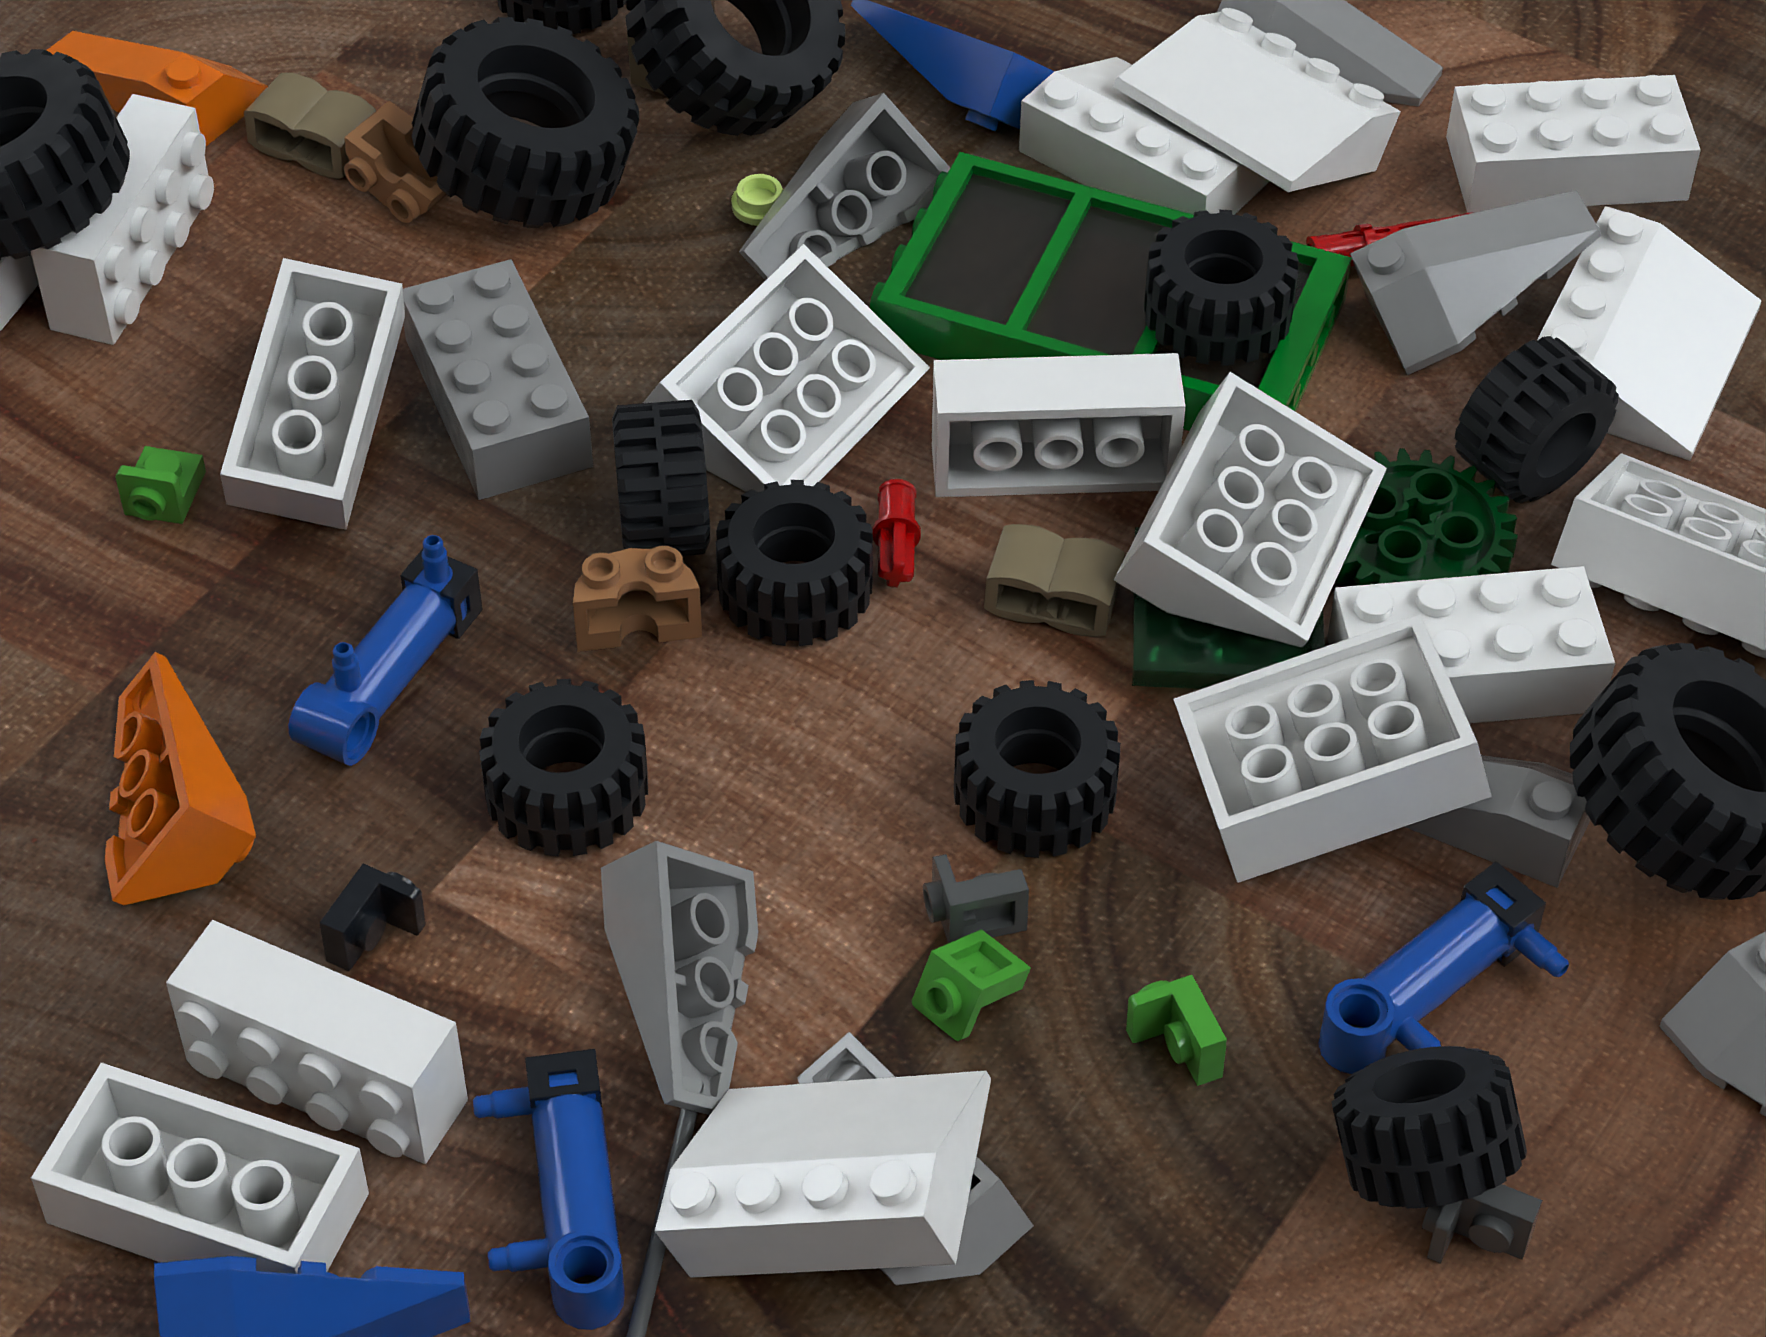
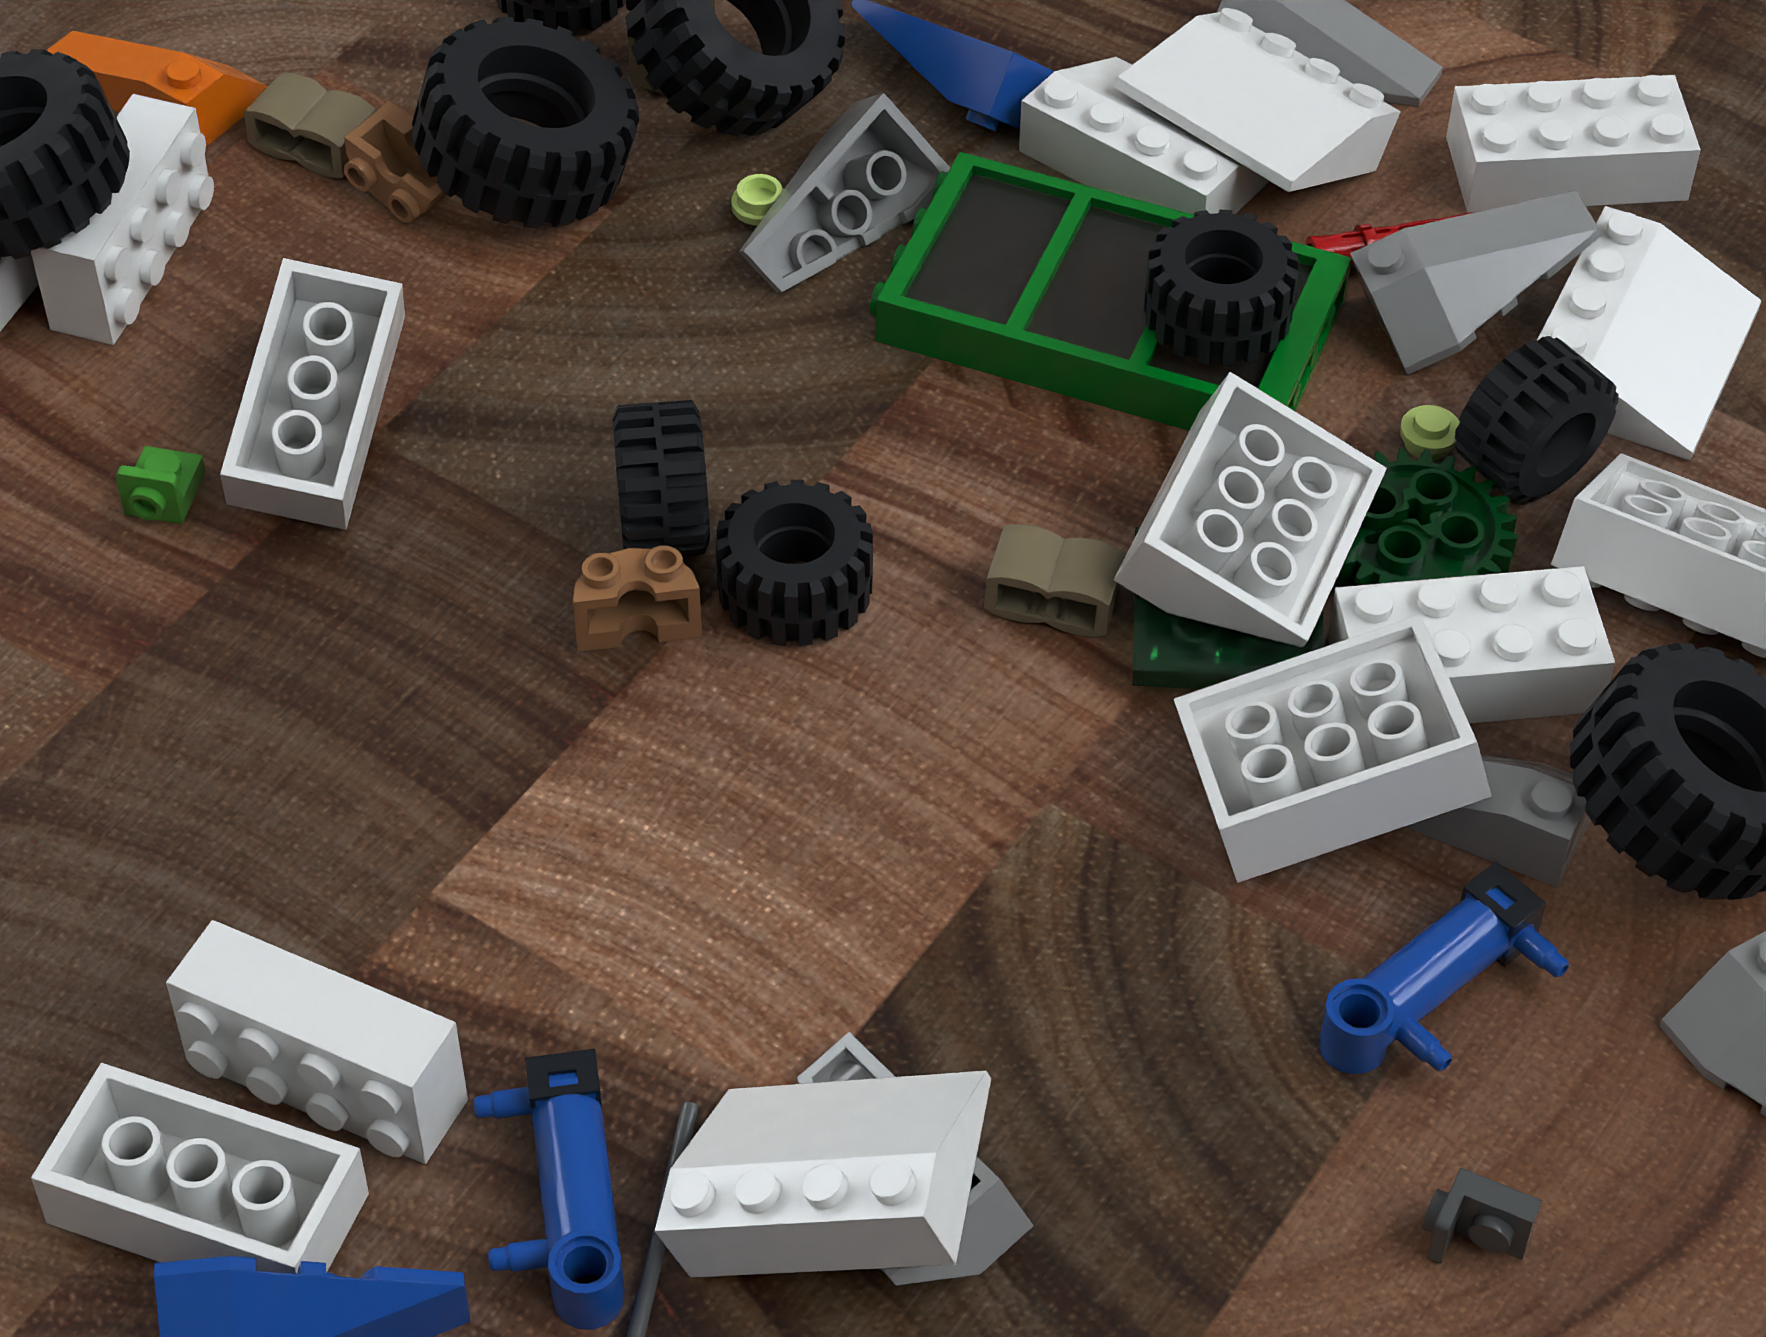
orange wedge [104,652,256,906] -> none
blue piece [288,535,483,766] -> none
black bracket [320,863,426,971] -> none
light grey brick [403,259,593,500] -> none
black tyre [479,679,648,857] -> none
light grey wedge [601,841,758,1115] -> none
white slope [643,244,930,492] -> none
red axle [872,479,921,588] -> none
bright green bracket [912,929,1031,1041] -> none
dark grey bracket [923,854,1029,943] -> none
white brick [932,353,1185,497] -> none
black tyre [954,680,1121,858] -> none
bright green bracket [1126,975,1227,1086] -> none
black tyre [1332,1046,1527,1209] -> none
none -> yellowish green plate [1400,405,1460,461]

